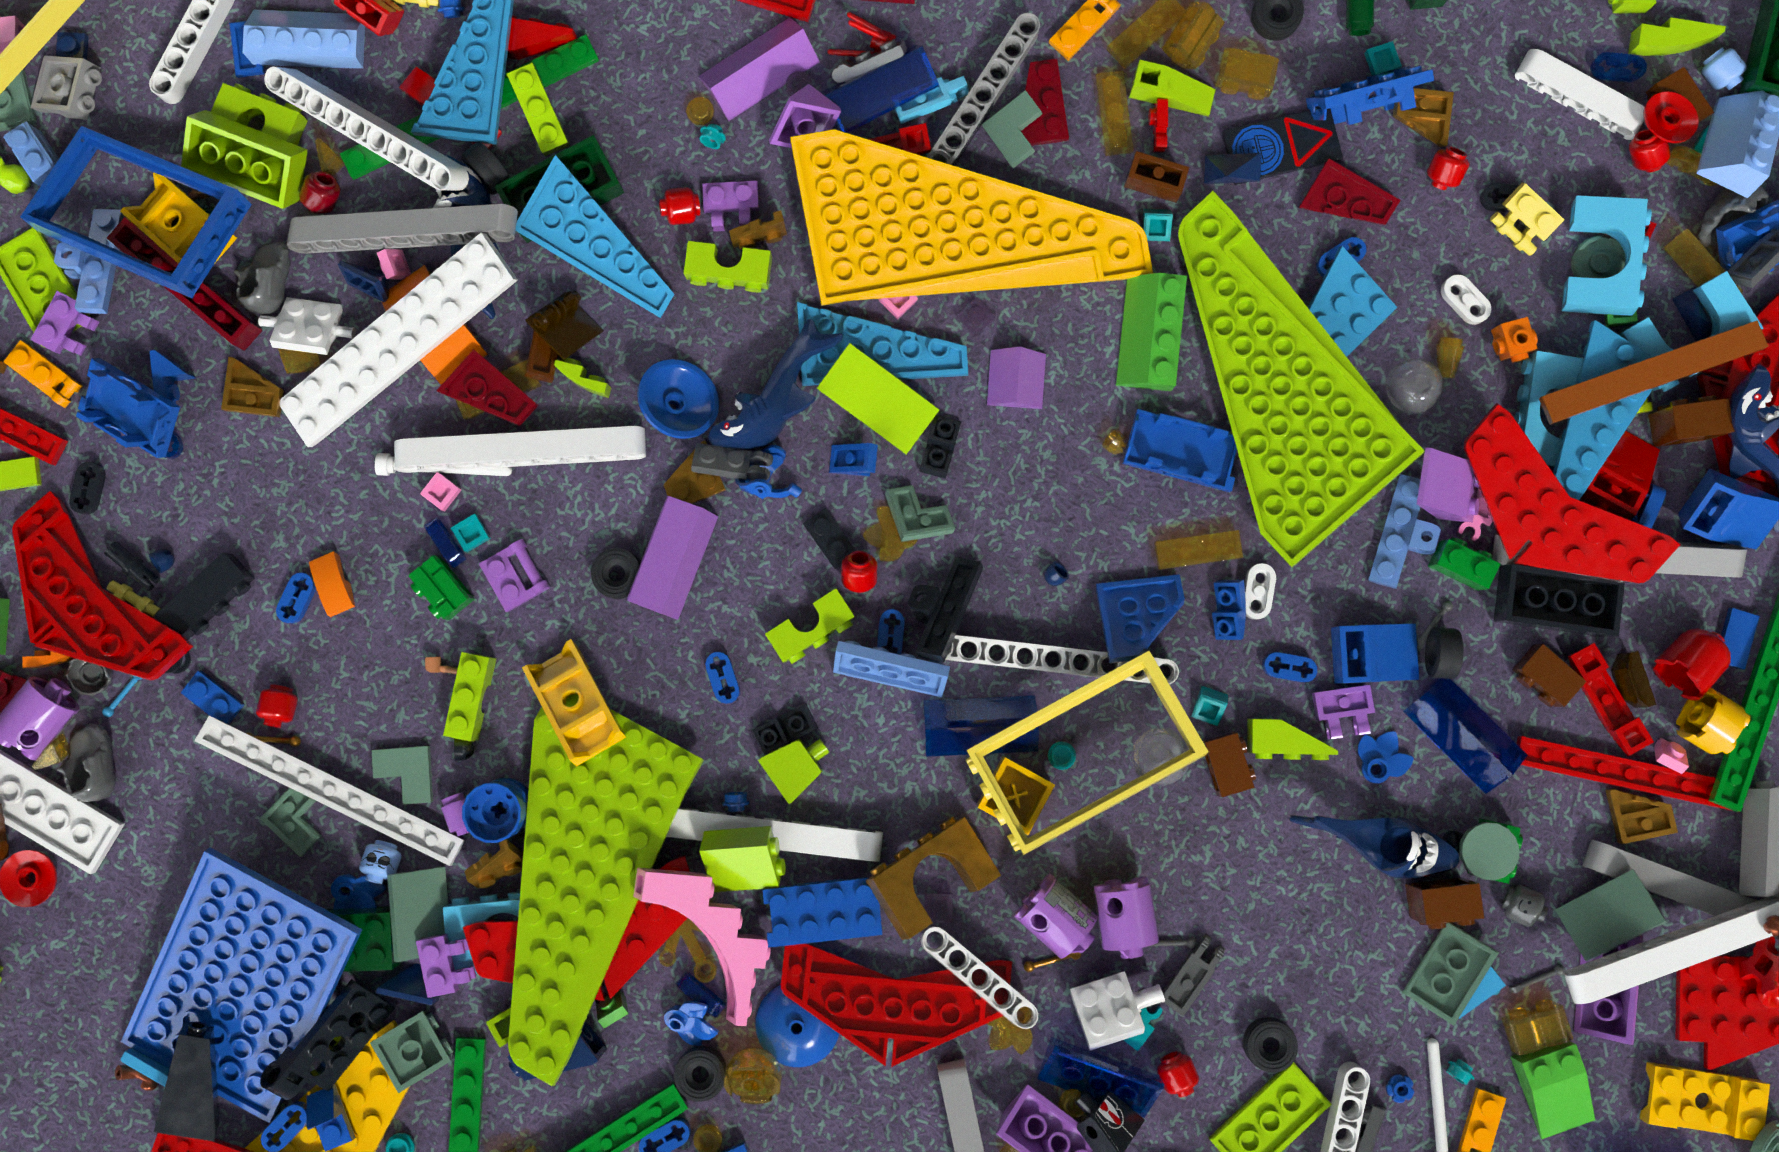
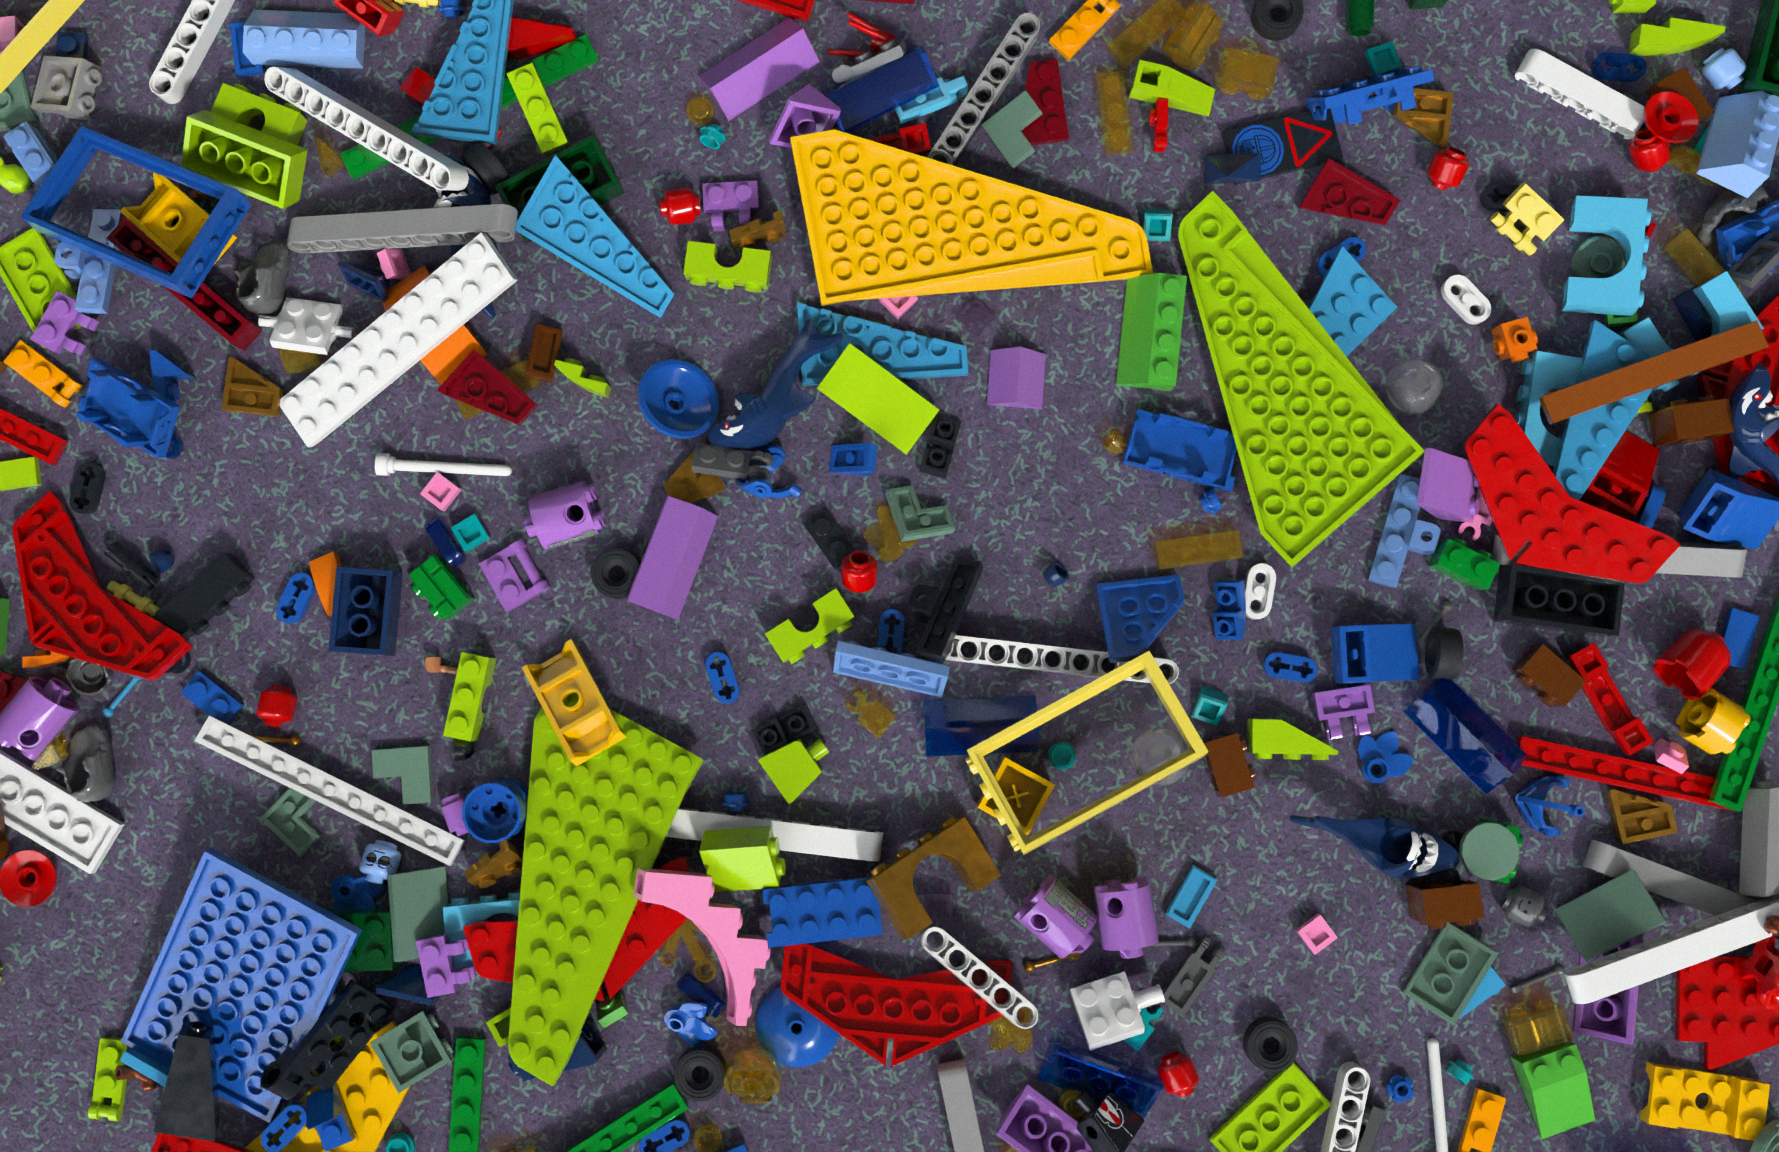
dark red head [299,171,341,214] -> none
white beam [394,426,646,473] -> none
dark brown hinge [525,291,604,360] -> none
clear purple plate [785,71,813,96] -> none
reddish brown brick [1124,151,1190,203] -> none
clear yellow cone [1436,337,1465,378] -> none
dark brown slope [1611,650,1657,708] -> none
none -> lime plate [88,1037,131,1121]
none -> dark blue slope [328,566,403,656]
none -> medium lavender cylinder [523,480,606,550]
none -> clear yellow plate [845,691,896,739]
none -> dark azure tile [1164,865,1218,929]
none -> blue plate [1199,488,1223,515]
none -> bright pink plate [1296,913,1338,955]
none -> blue helmet [1515,775,1585,837]

